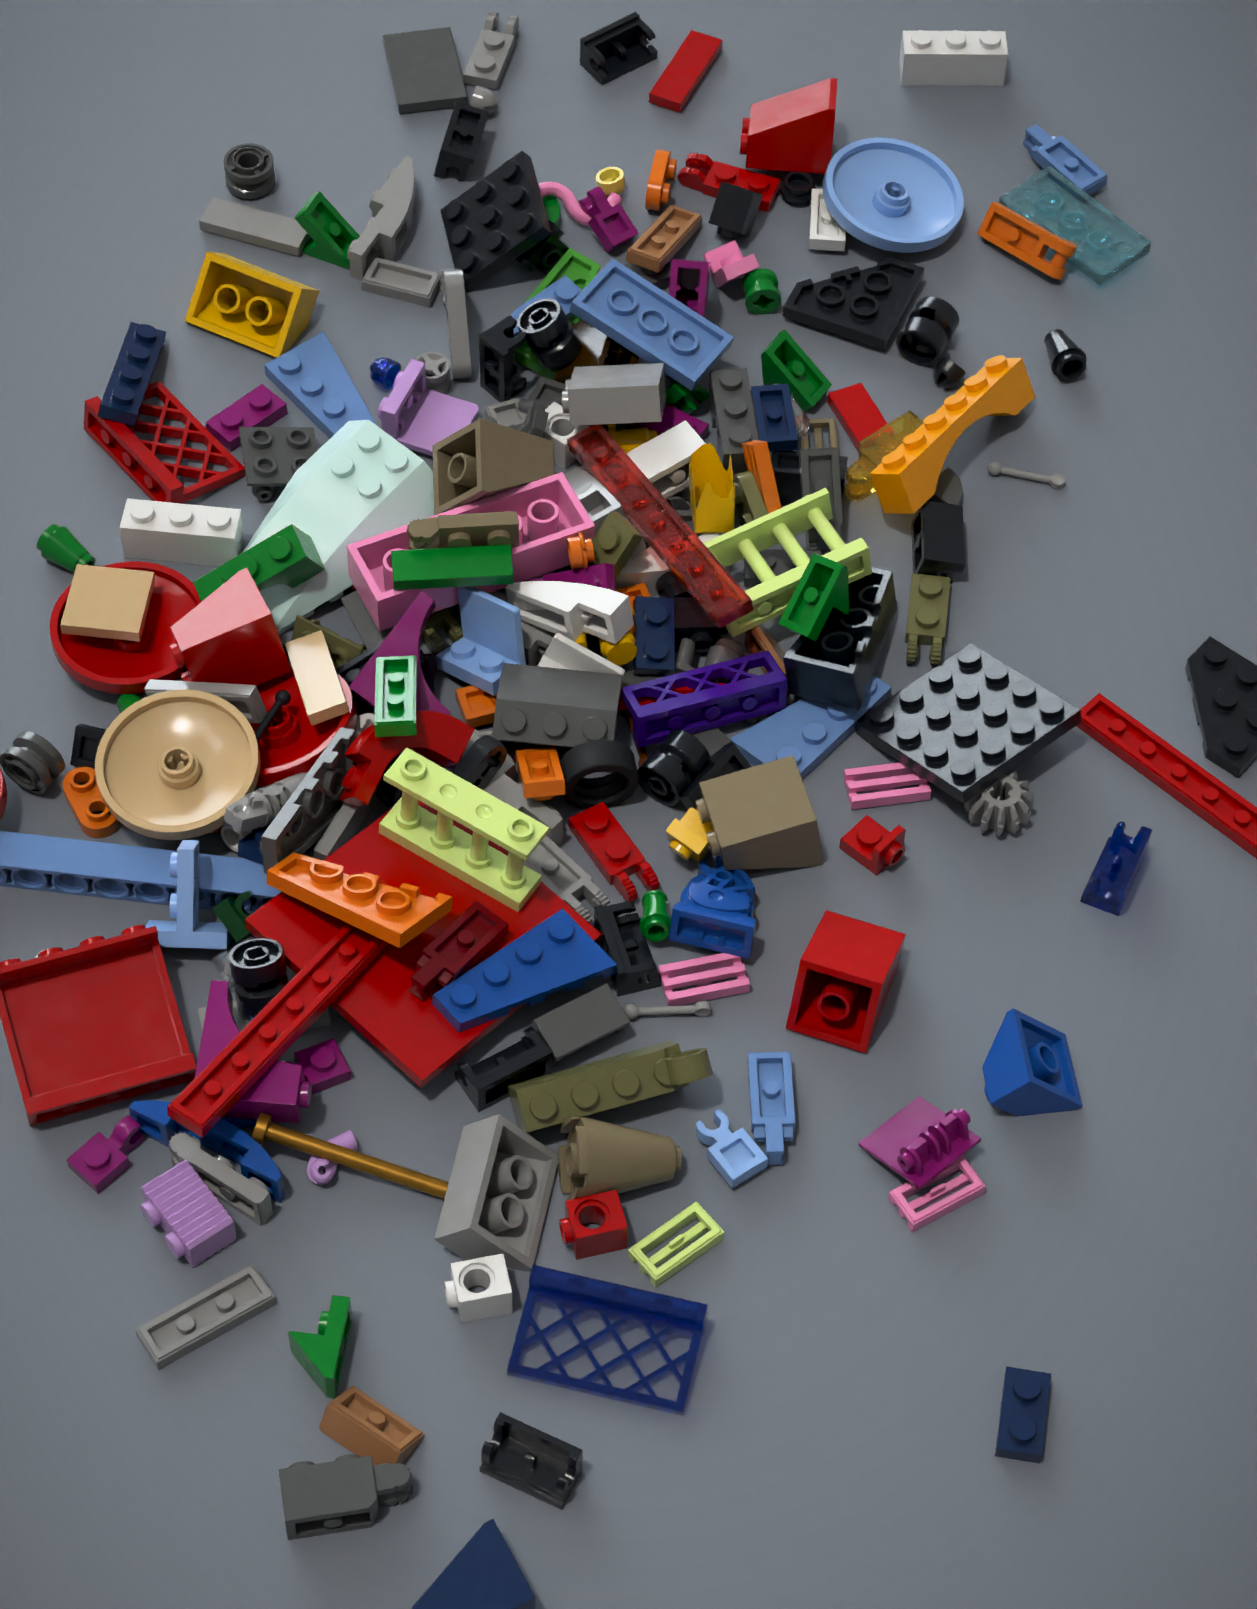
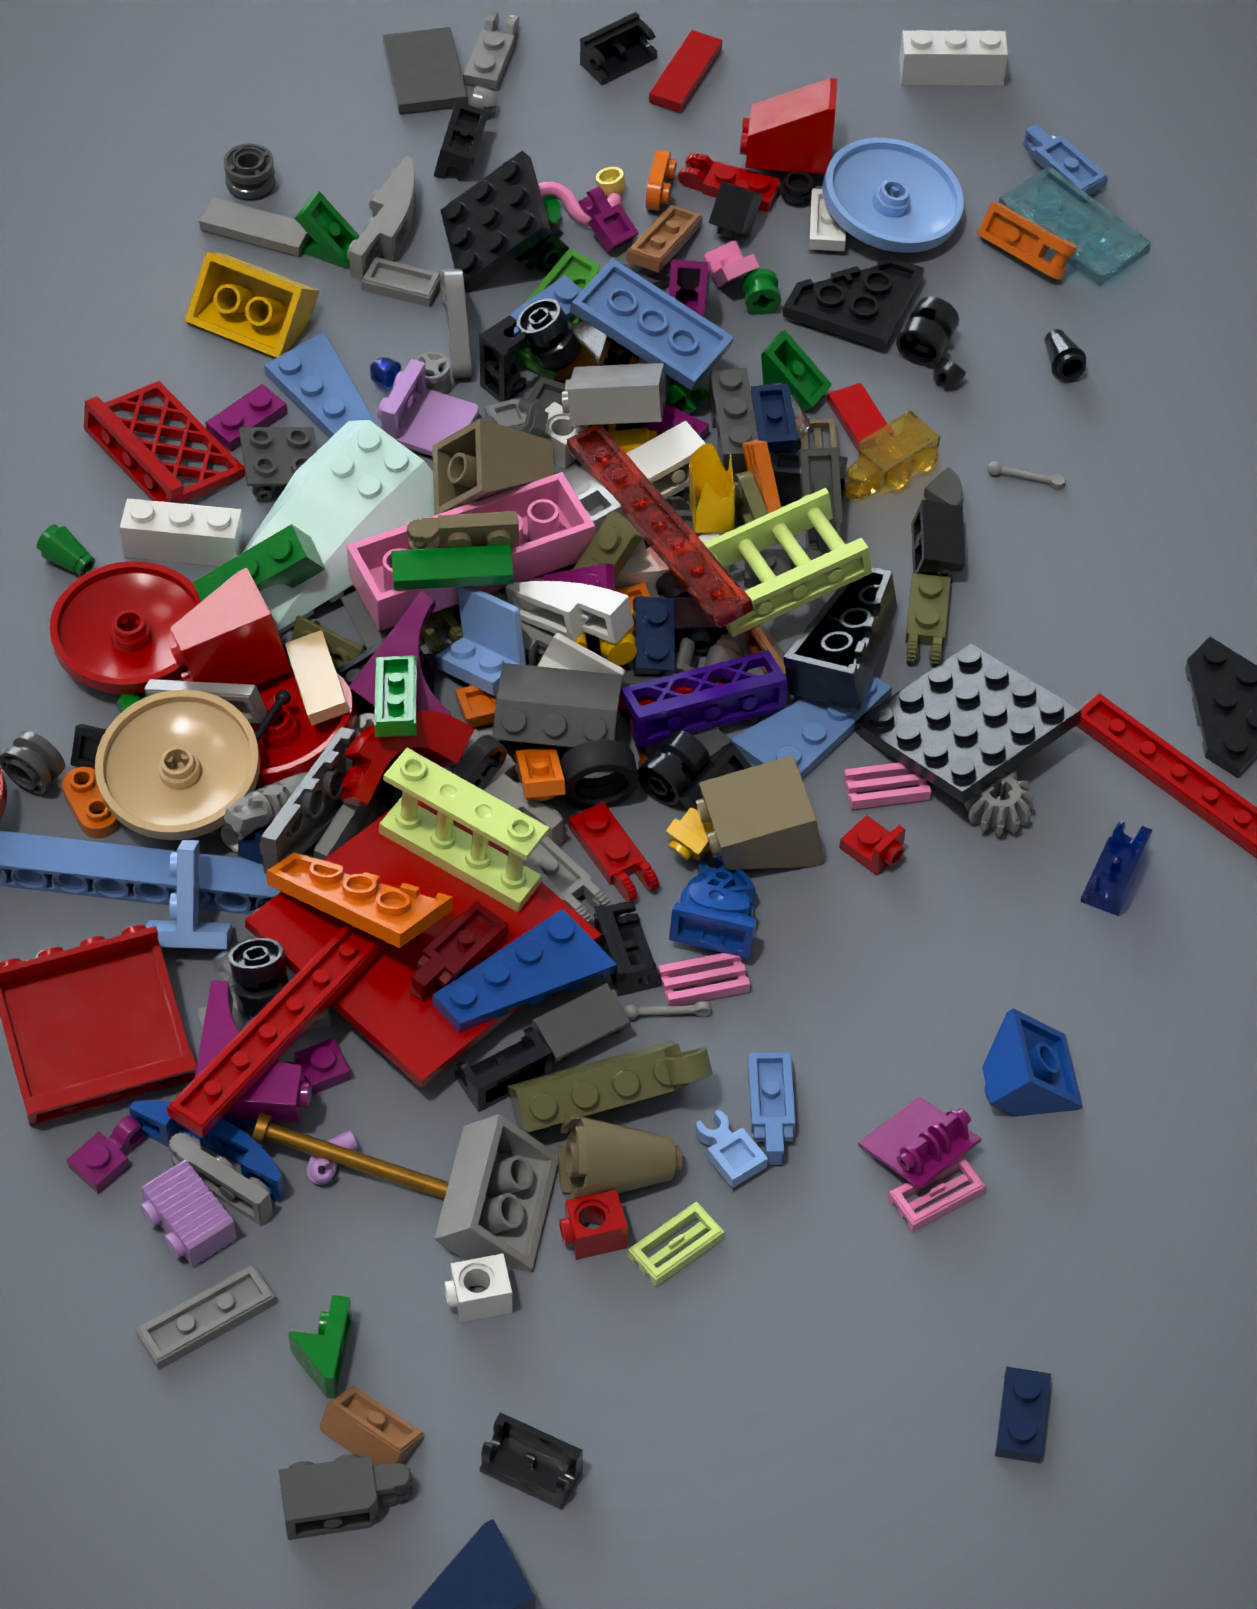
tan tile [60,564,155,642] -> none
dark blue plate [98,322,167,426] -> none
dark green tile [212,890,254,942] -> none
clear blue fence [507,1265,708,1416] -> none
orange plate [567,532,595,570] -> none
green pin [639,890,671,942] -> none
green slope [778,553,849,642] -> none
red slope [785,910,906,1053] -> none
light orange arch [869,355,1036,514] -> none

